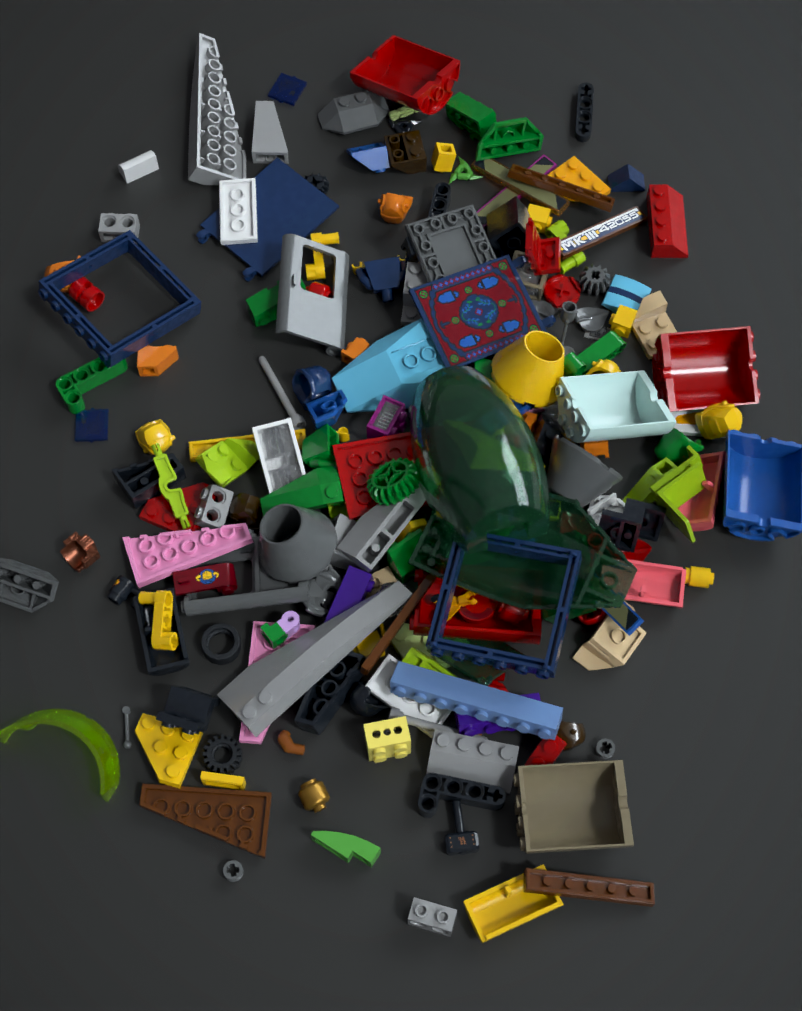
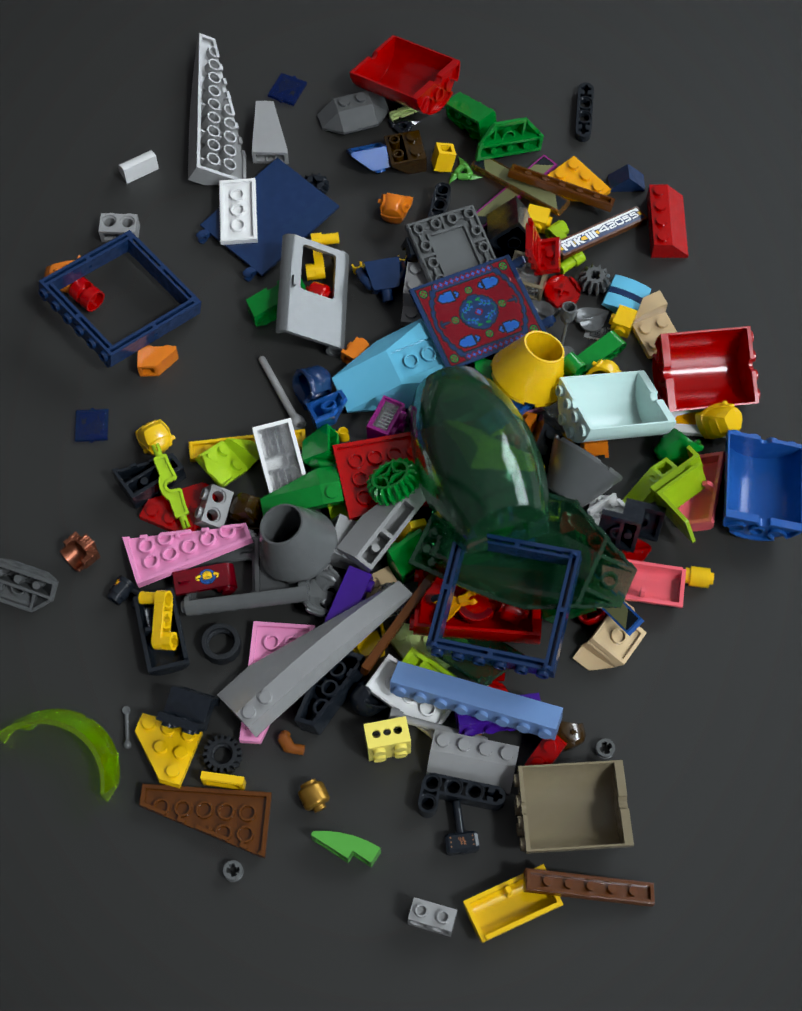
green beam [56,357,128,414] -> none
leg [260,611,300,649] -> none

